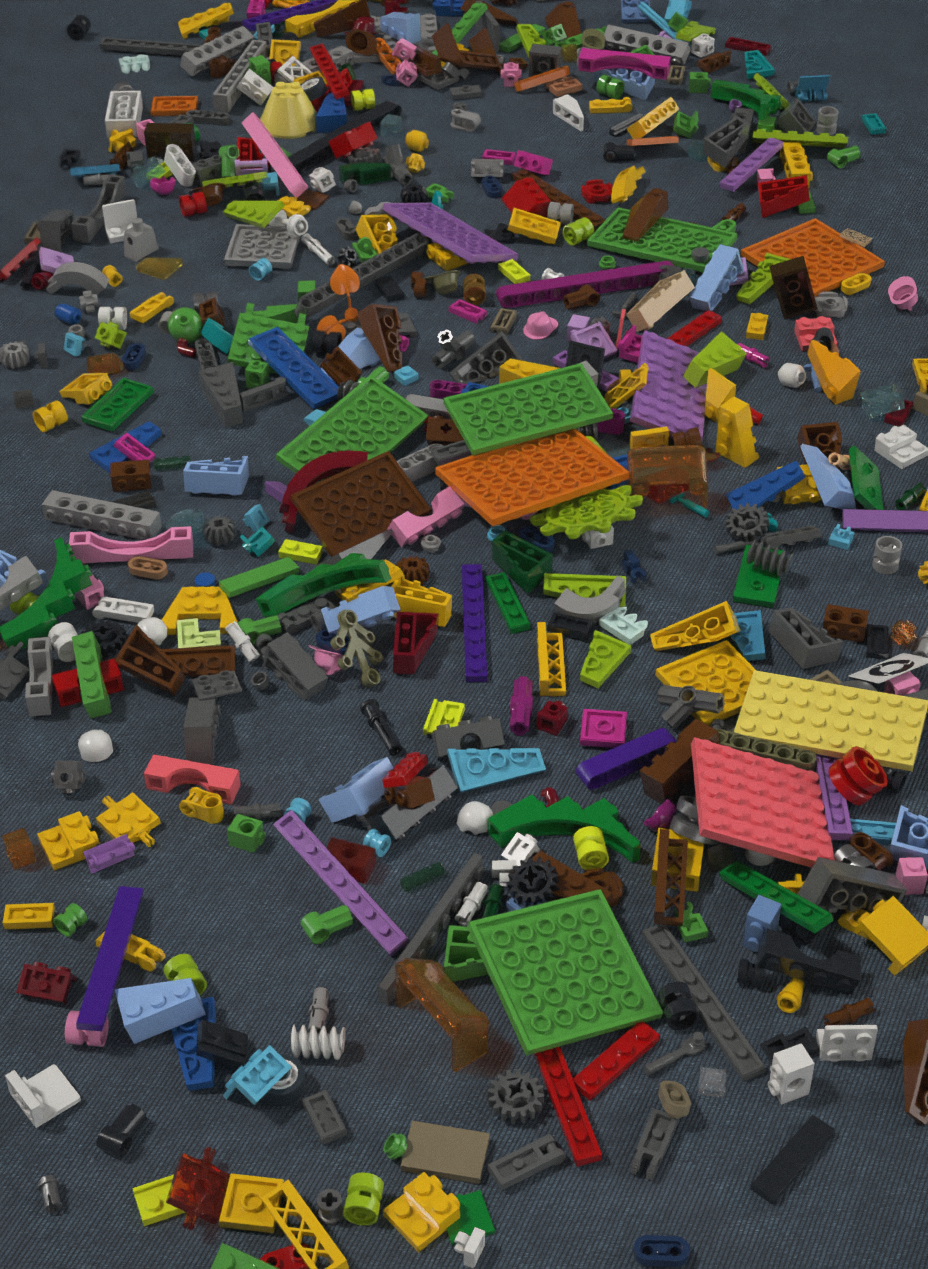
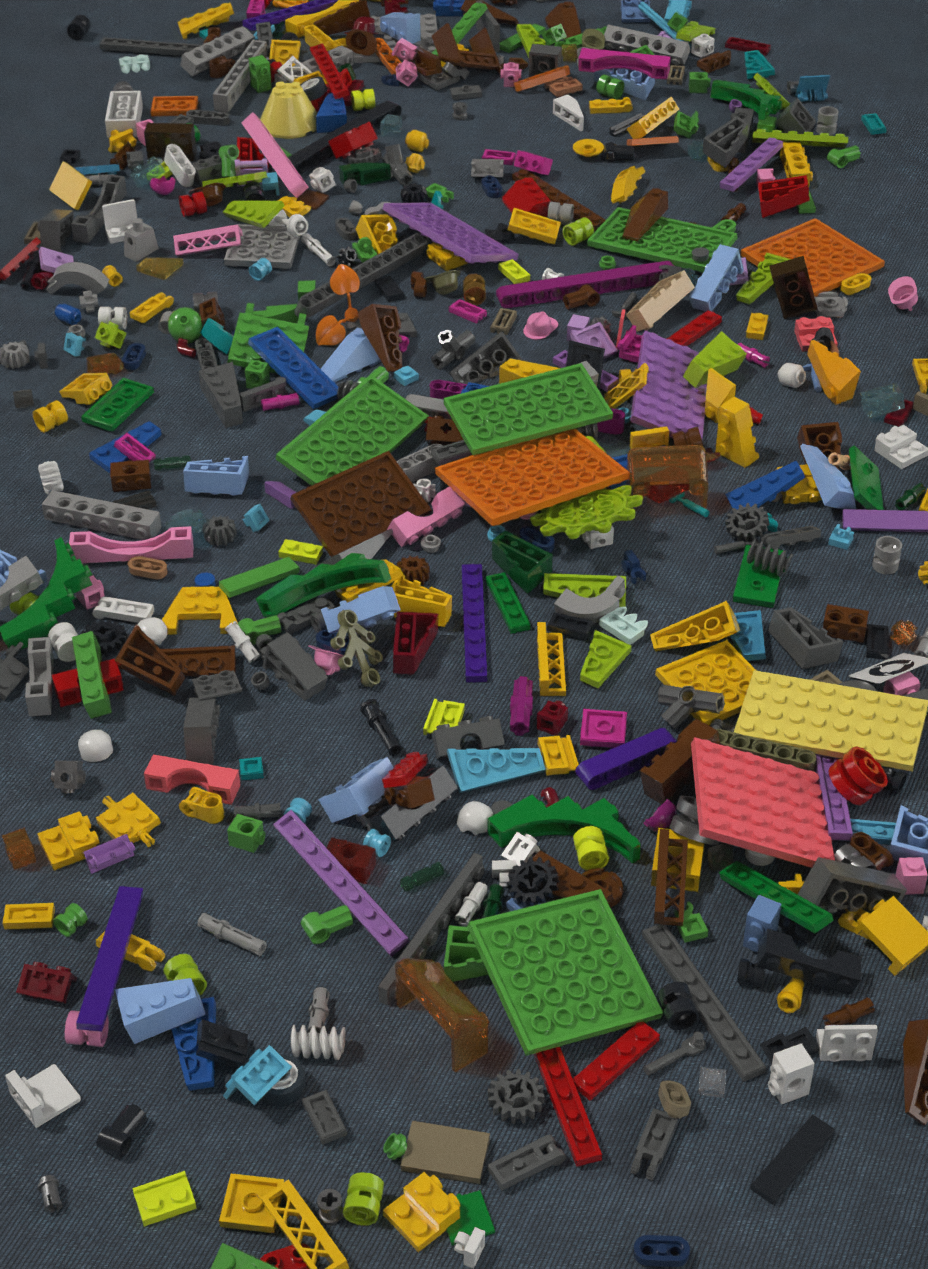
clear red plate [166,1147,230,1230] -> none
yellowish green plate [177,618,221,648] -> none
white brick [236,69,274,106] -> none
teal bracket [240,527,276,557] -> none
dark red arch [279,450,368,533] -> none
black wheel [312,330,342,355] -> none
reddish brown hinge [320,346,362,385] -> none
light grey piece [450,109,481,132] -> none
red plate [581,179,613,204] -> none
tan piece [839,228,872,247] -> none
none -> white gear [38,461,64,495]
none -> yellow tile [49,161,92,210]
none -> bright pink fence [173,224,243,256]
none -> light grey pin [197,913,267,956]
none -> teal tile [239,757,264,781]
none -> dark pink pin [261,393,299,411]
none -> yellow beam [304,25,349,51]
none -> white gear [413,479,436,503]
none -> yellow plate [537,735,579,775]
none -> yellow dish [573,139,604,157]

